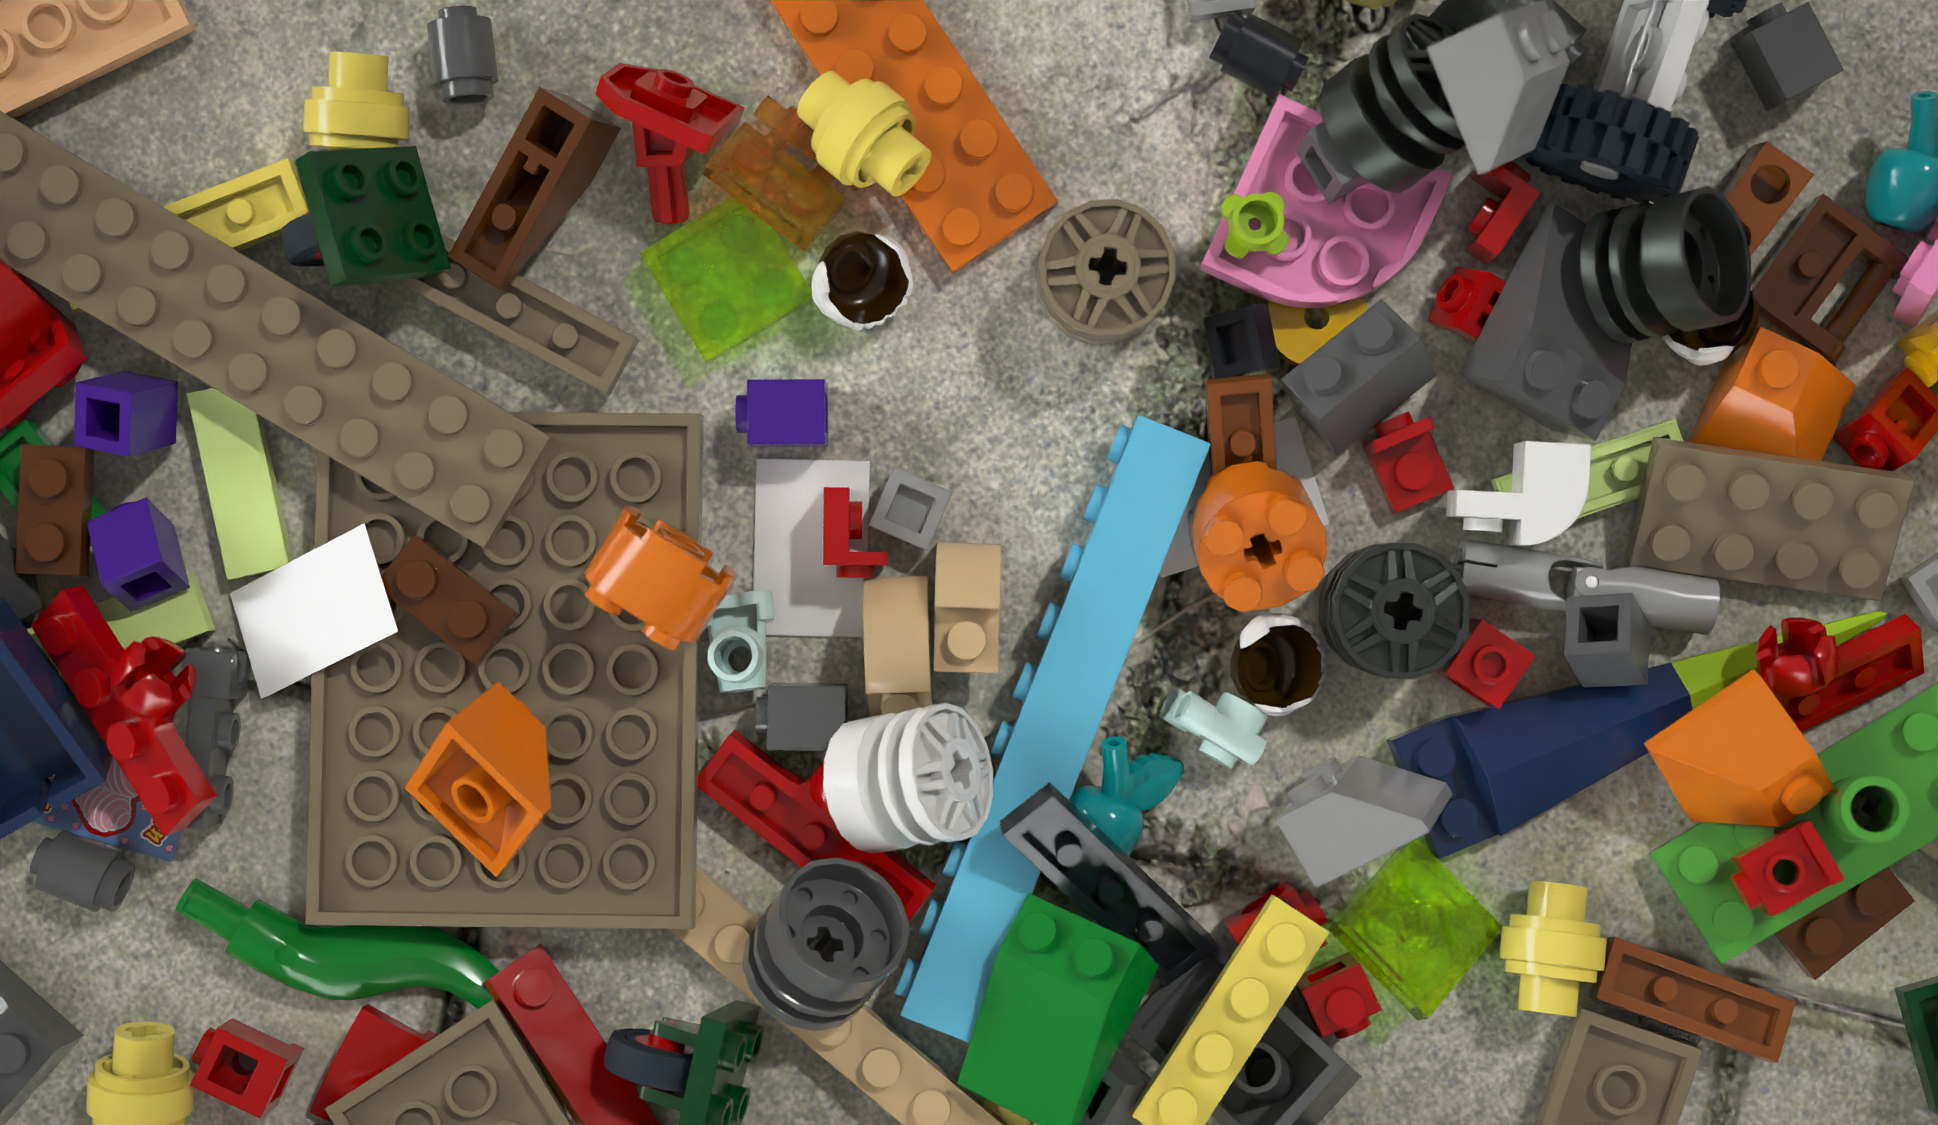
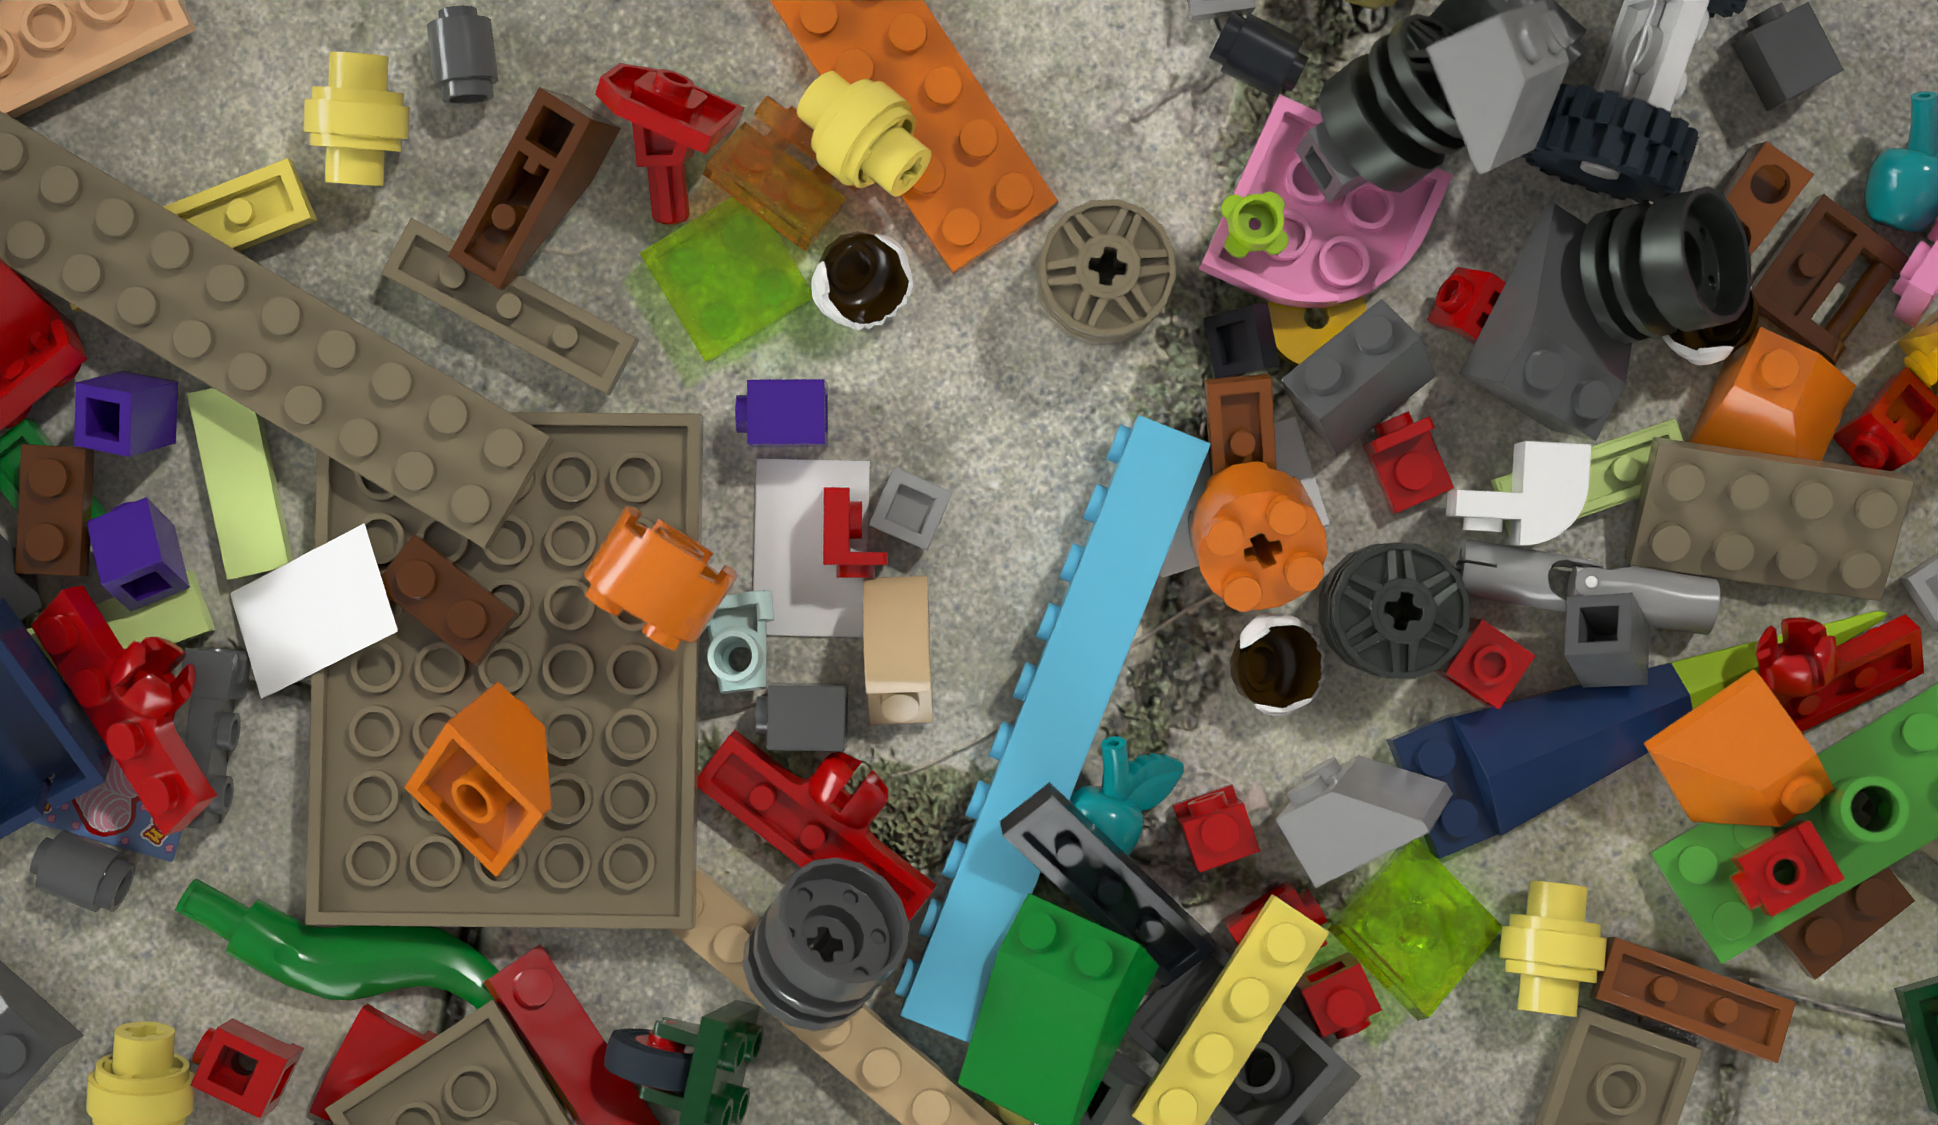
dark green plate [281,146,451,287] -> none
white wheel [823,703,993,853] -> none
tan brick [933,542,1001,673] -> none
light aqua plate [1159,688,1268,769] -> none
red bracket [1465,161,1541,265] -> none
none -> red brick [1172,784,1261,873]

